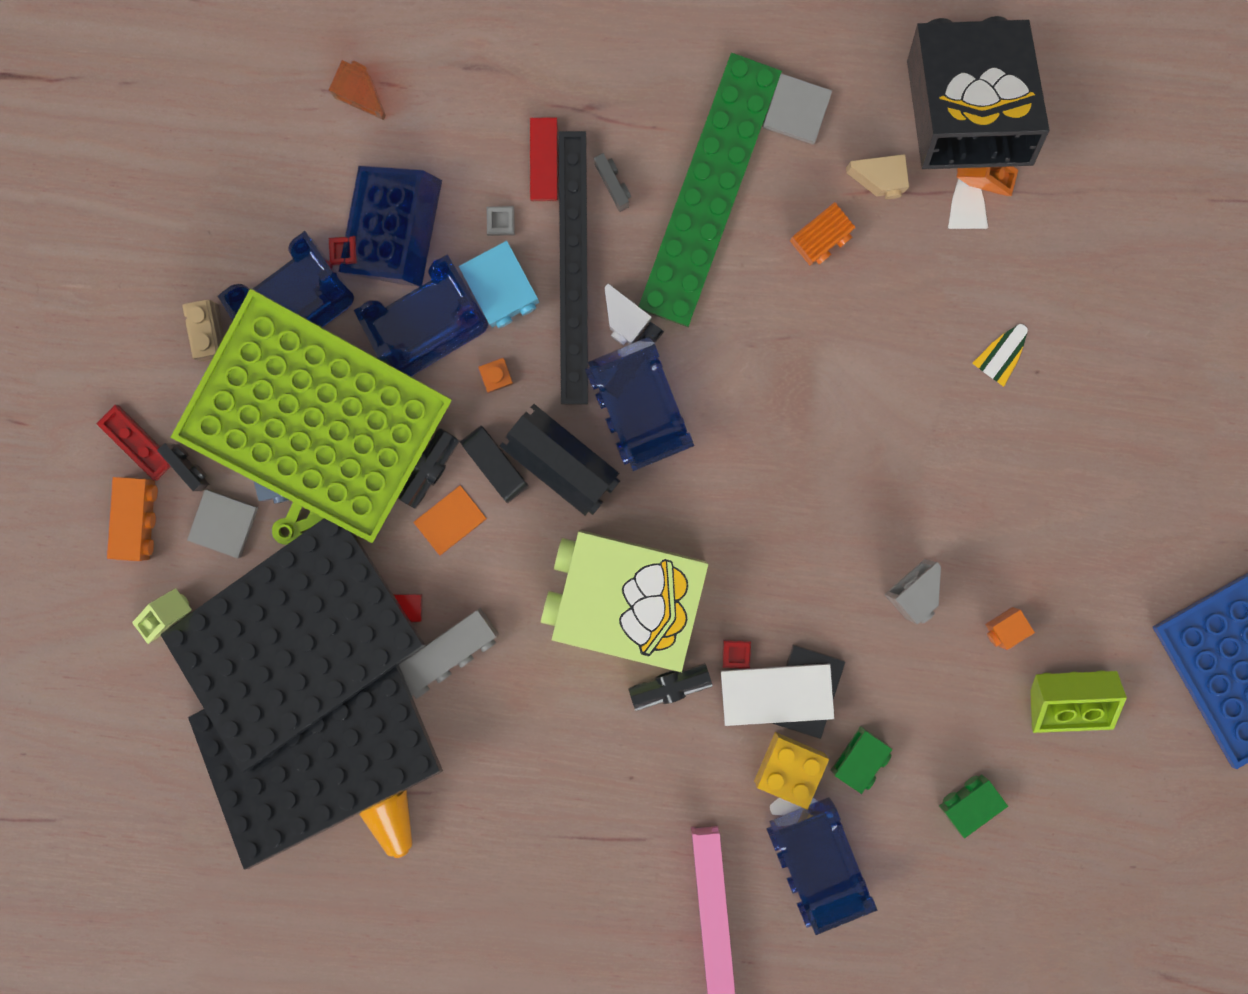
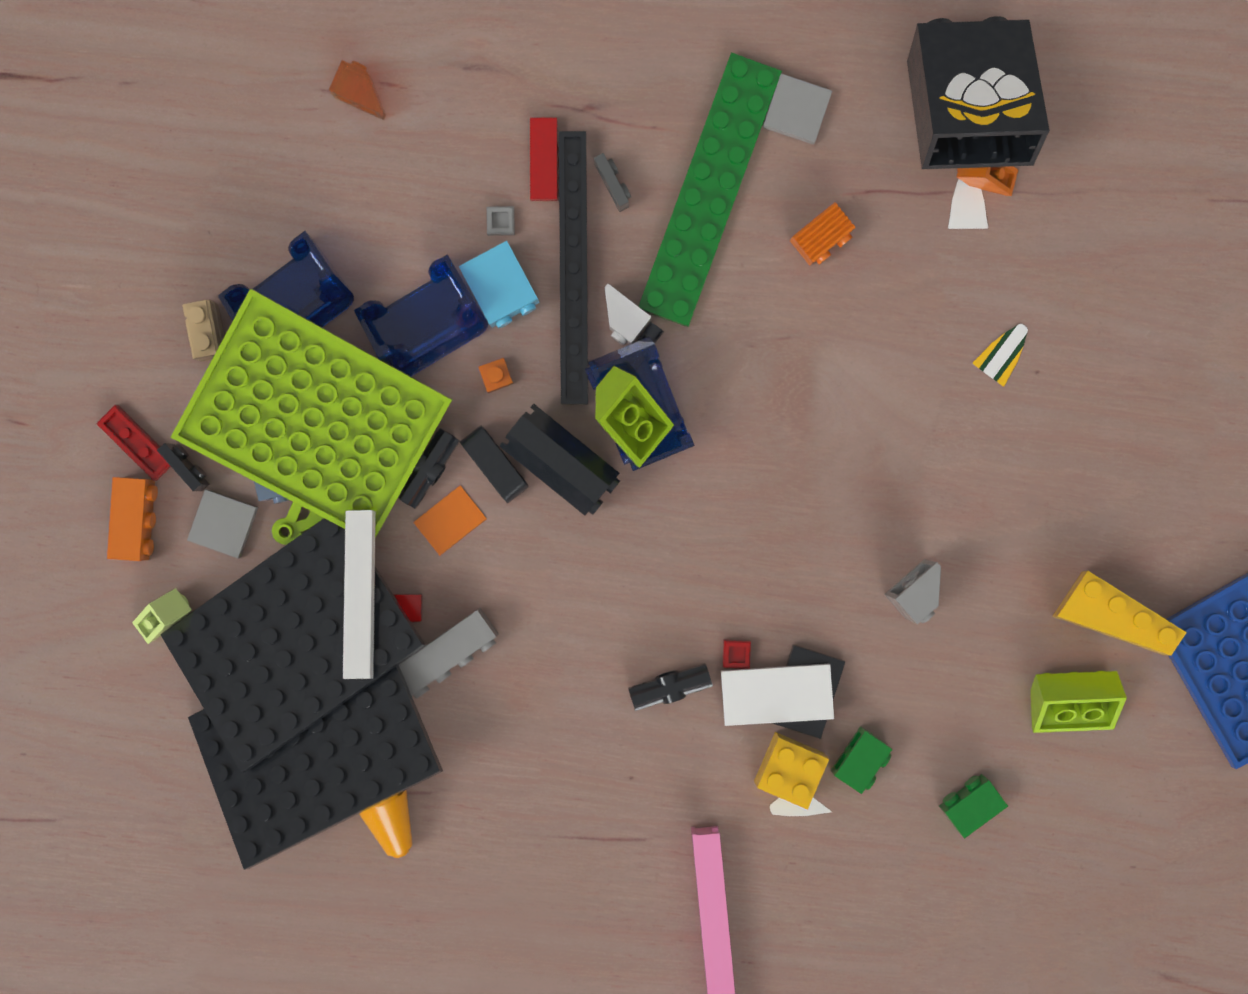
red tile [329,236,358,266] -> none
clear blue slope [338,166,442,287] -> none
yellowish green brick [541,530,708,673] -> none
clear blue windscreen [766,797,878,935] -> none
tan slope [846,154,909,199] -> none
orange brick [985,607,1035,650] -> none
none -> white tile [343,510,376,679]
none -> lime slope [595,366,674,468]
none -> yellow wedge [1052,571,1187,656]

